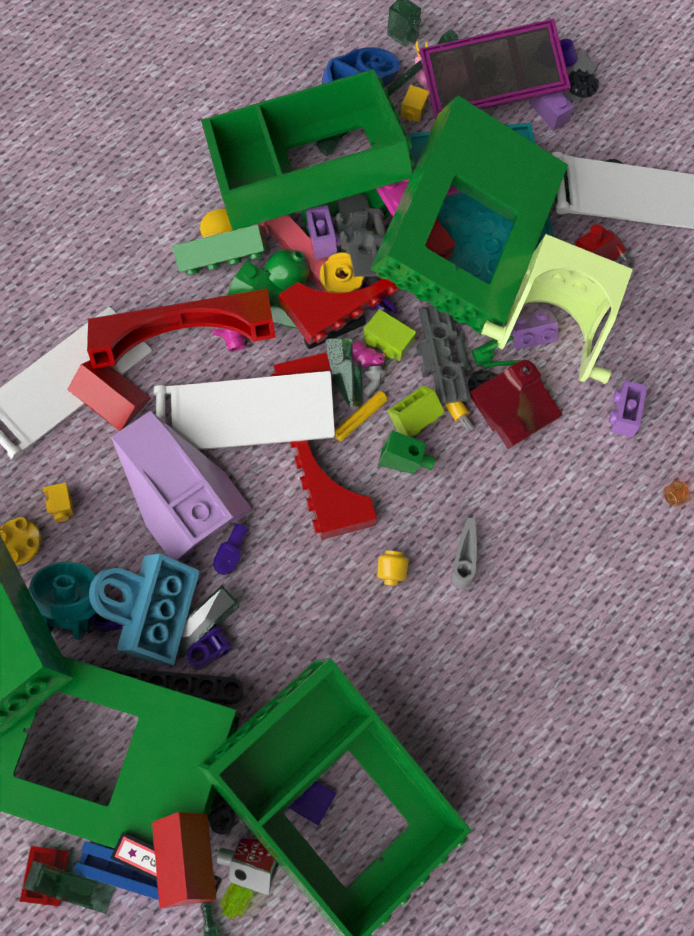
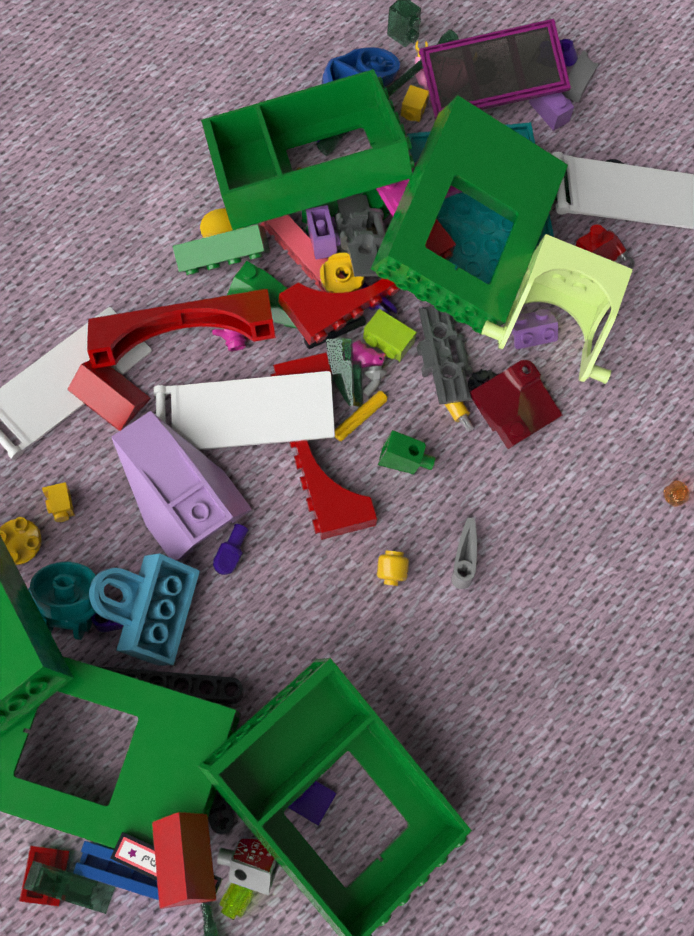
slope [178,585,239,658] -> none
dark purple piece [187,626,235,670] -> none
green cylinder [264,249,310,291] -> none
lime brick [387,385,445,437] -> none
green plant [471,332,520,369] -> none
black gear [568,68,599,98] -> none
medium lavender brick [609,380,647,437] -> none

